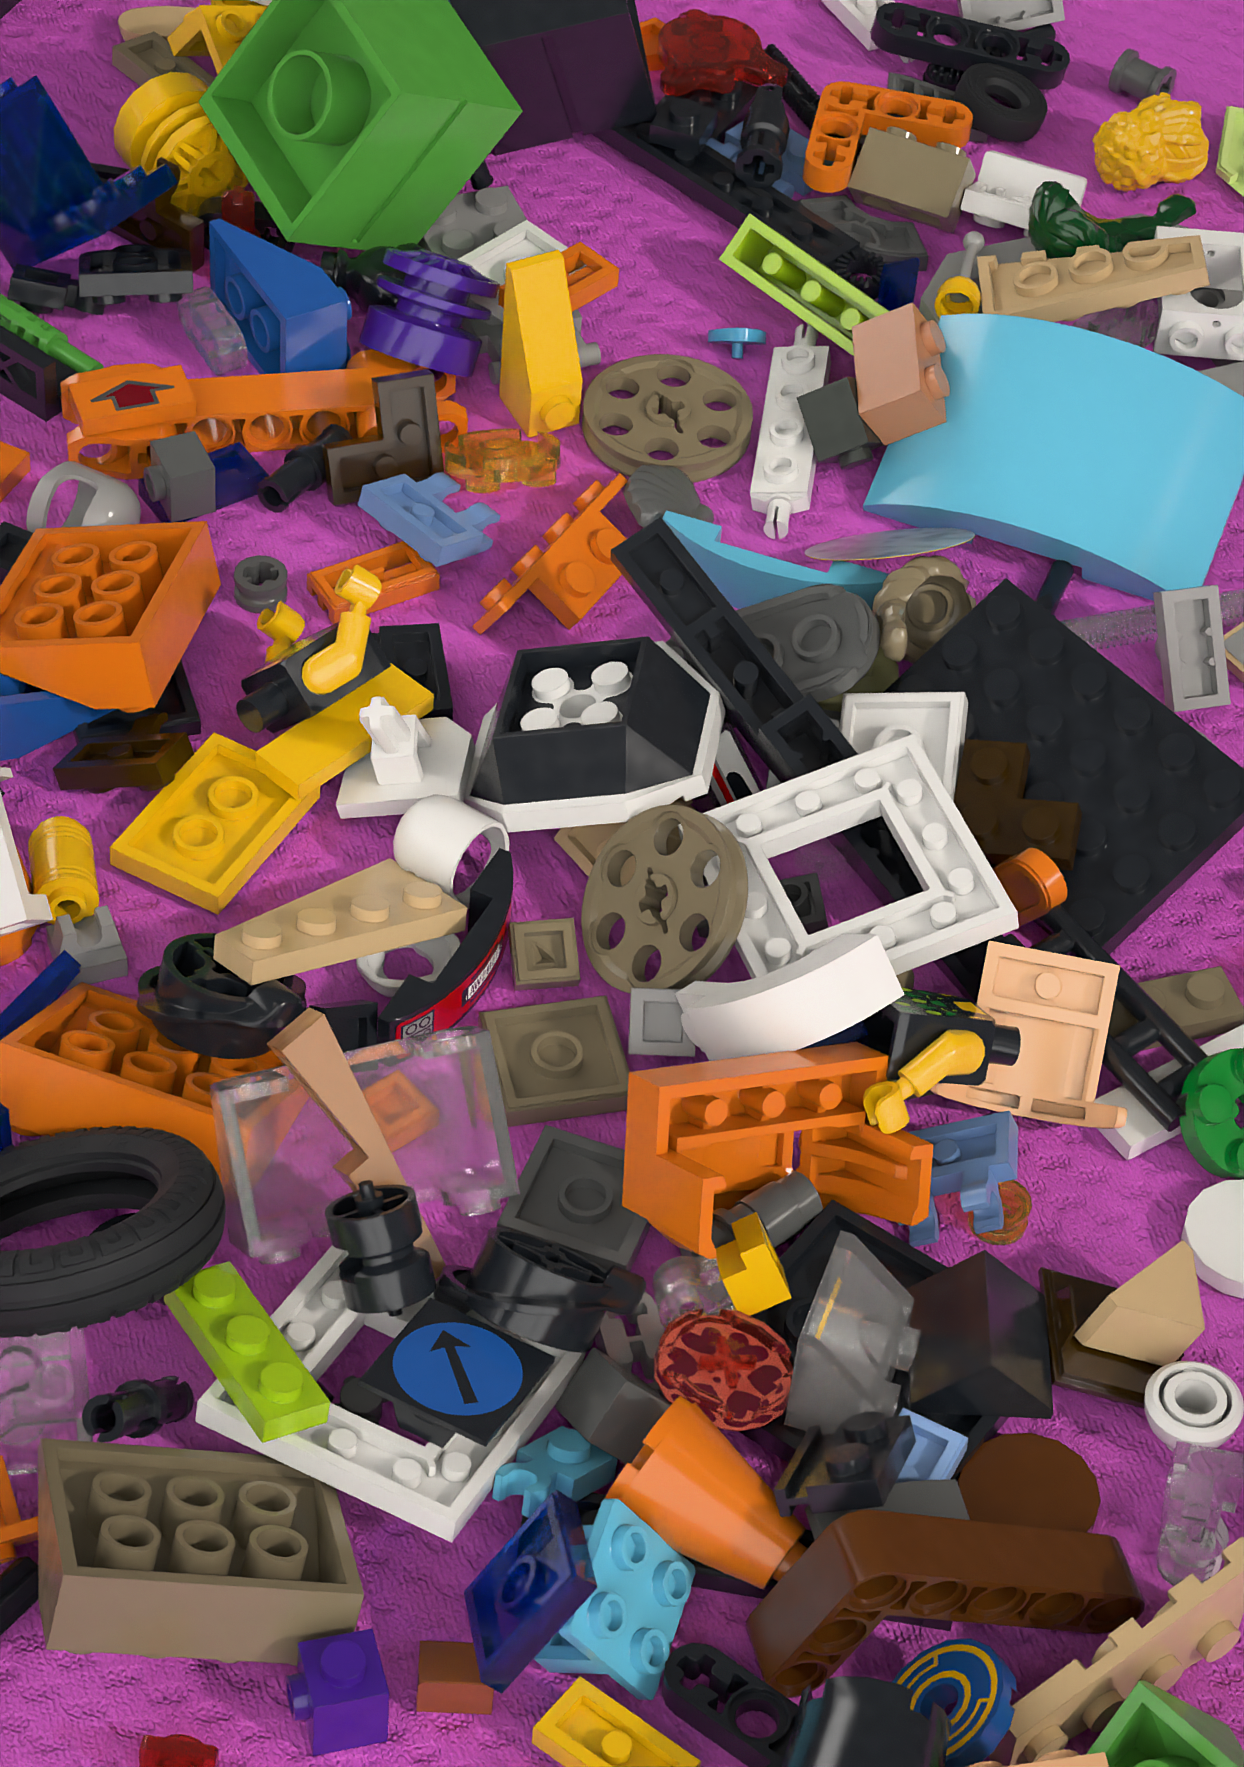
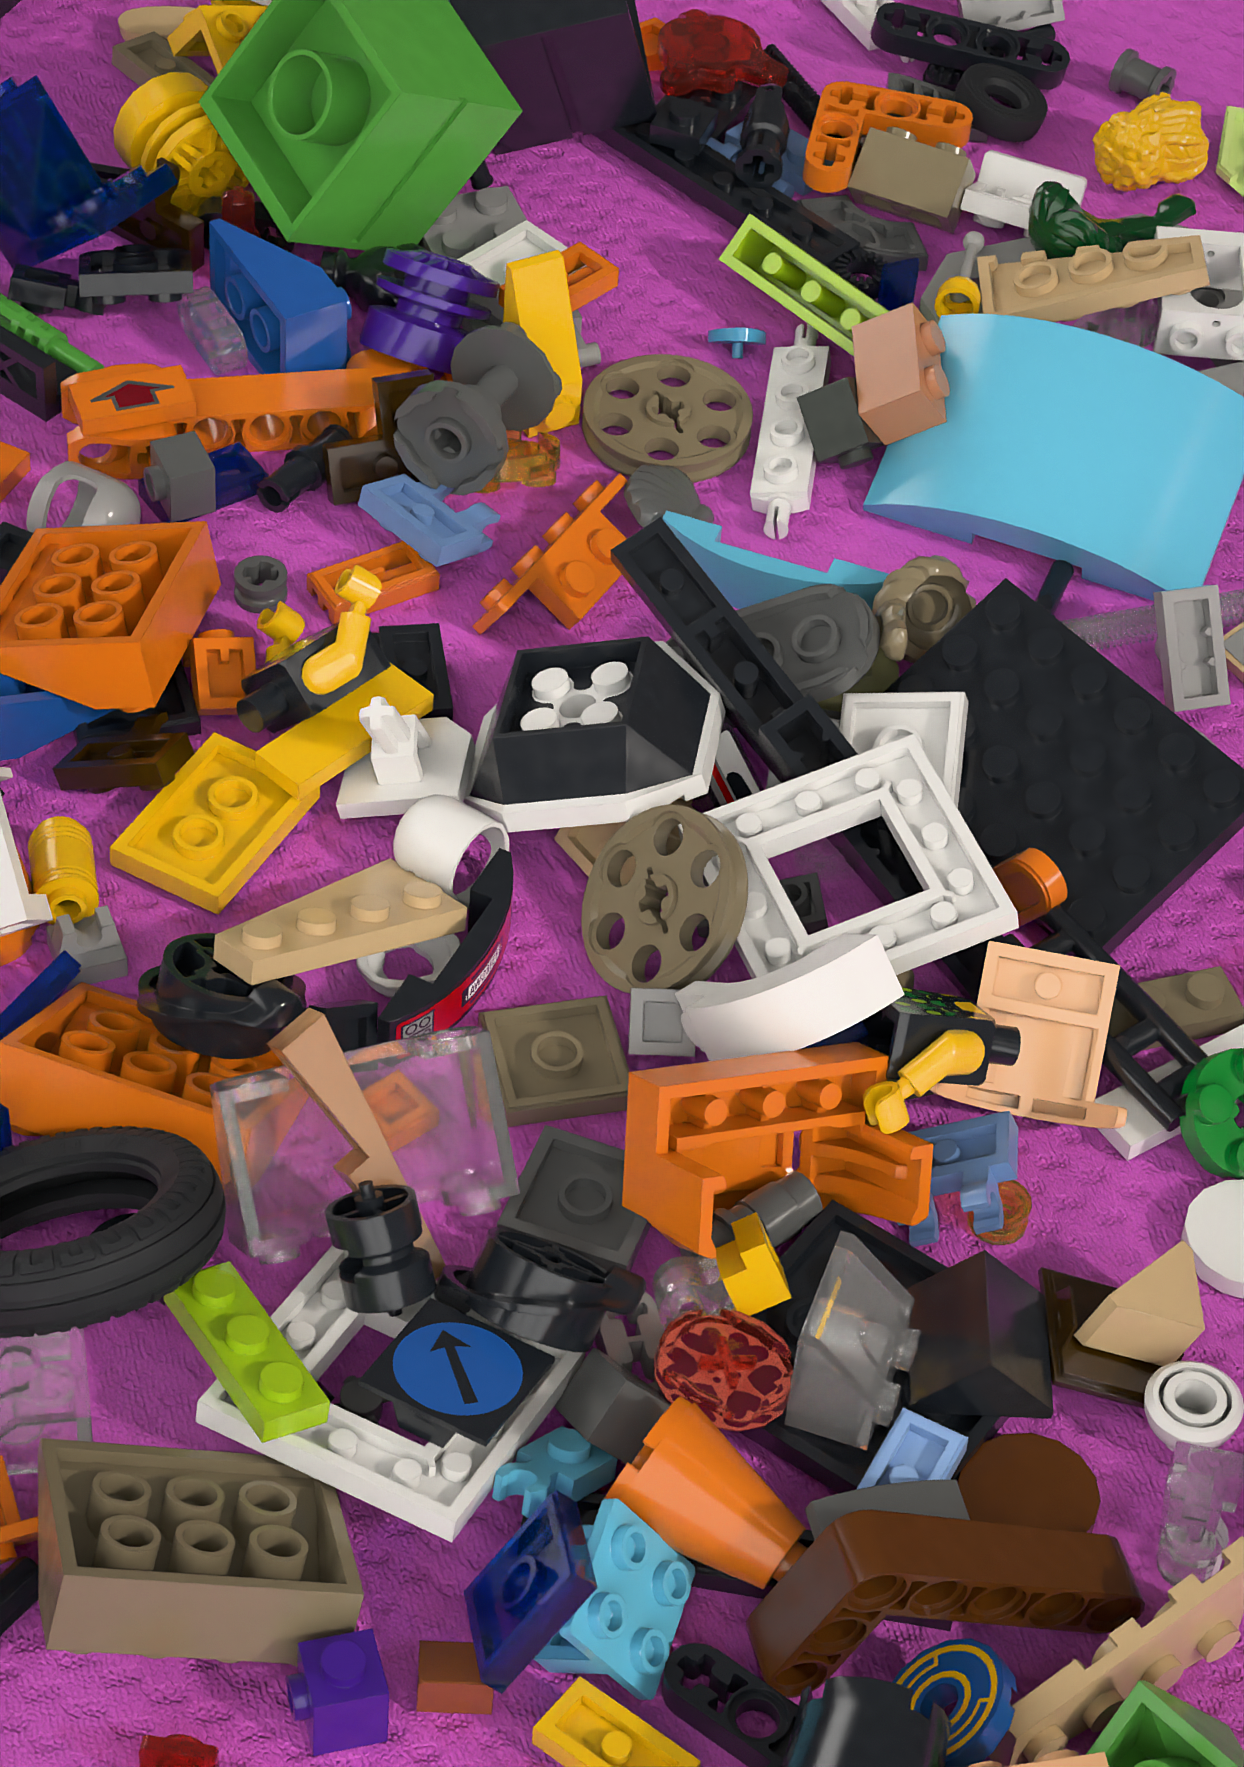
black pin [82,1376,194,1443] -> none
dark tan tile [508,918,581,991] -> none
black plate [774,1411,916,1517] -> none
flat silver sticker [805,528,975,561] -> none
dark brown plate [954,739,1082,871] -> none
none -> orange bracket [182,629,256,716]
none -> dark grey piece [393,322,562,495]

